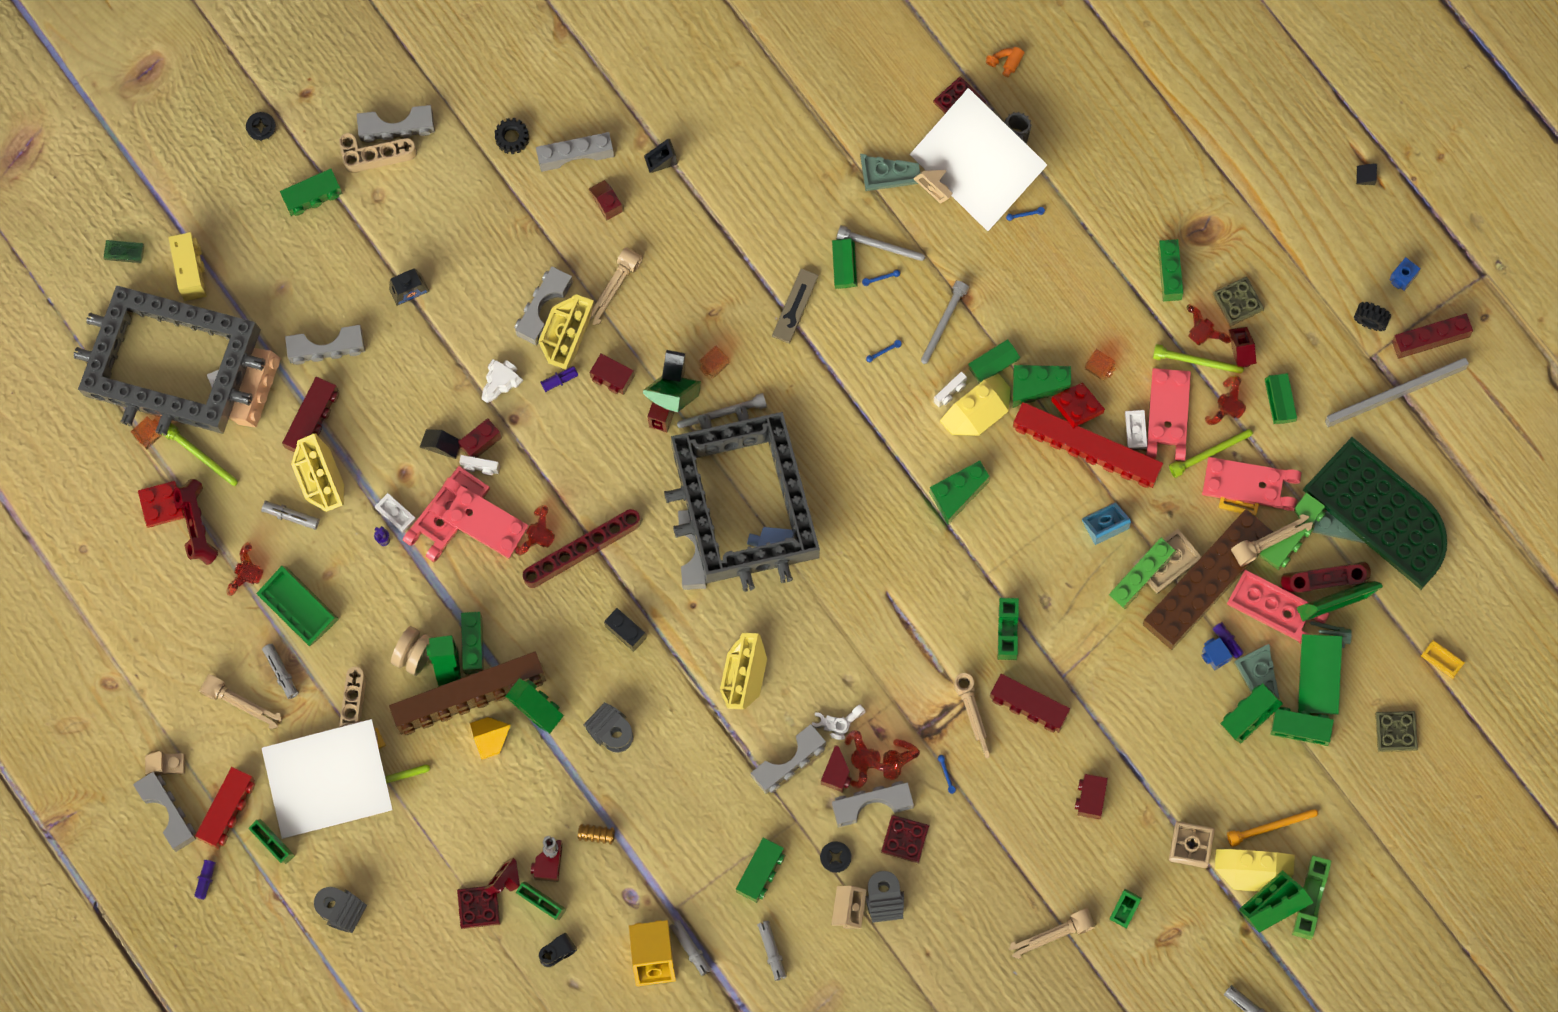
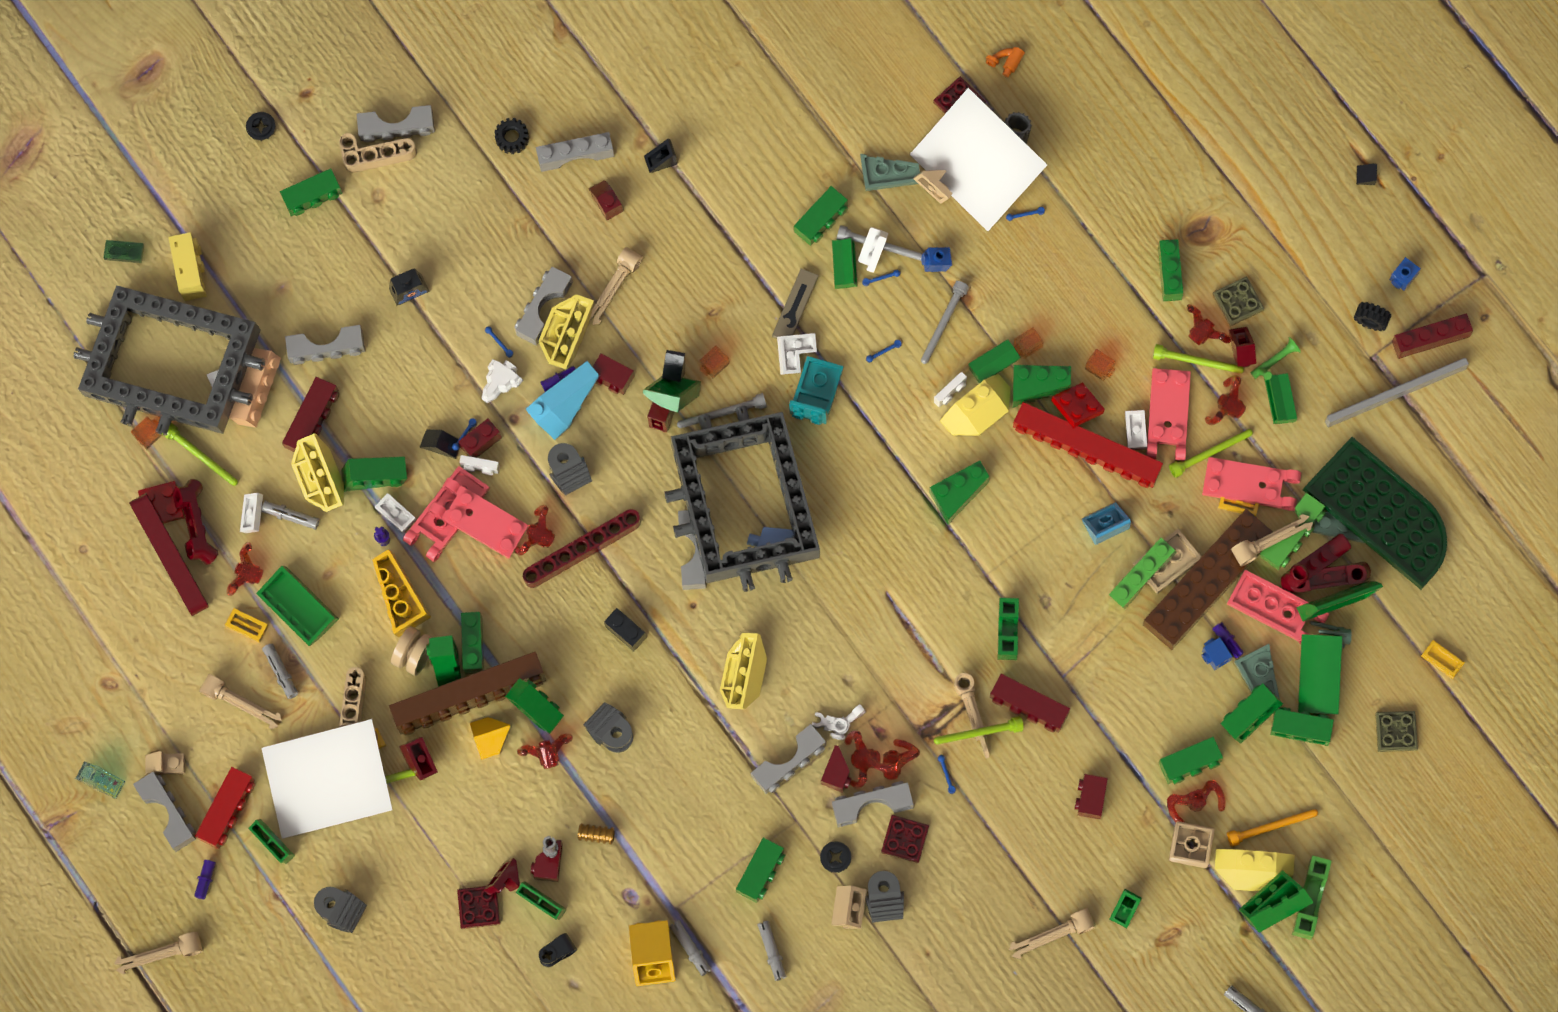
none -> clear light blue slope [75,761,125,799]
none -> tan piece [114,932,203,974]
none -> dark red beam [129,493,209,616]
none -> yellow tile [225,608,268,643]
none -> white plate [240,493,263,533]
none -> green wedge [341,457,407,492]
none -> yellow wedge [372,549,431,637]
none -> dark red slope [399,737,438,781]
none -> blue hinge [452,419,477,450]
none -> blue hinge [485,326,513,358]
none -> clear red piece [517,733,573,769]
none -> medium azure wedge [526,361,600,440]
none -> dark grey piece [548,443,592,495]
none -> white plate [777,333,817,375]
none -> teal bracket [789,356,844,425]
none -> green brick [794,186,848,246]
none -> white bracket [858,227,888,273]
none -> blue brick [921,247,952,272]
none -> lime piece [934,716,1024,745]
none -> clear orange brick [1013,327,1044,359]
none -> green brick [1159,737,1223,785]
none -> clear red piece [1167,780,1226,823]
none -> bright green piece [1250,337,1301,380]
none -> dark red plate [1285,533,1352,588]

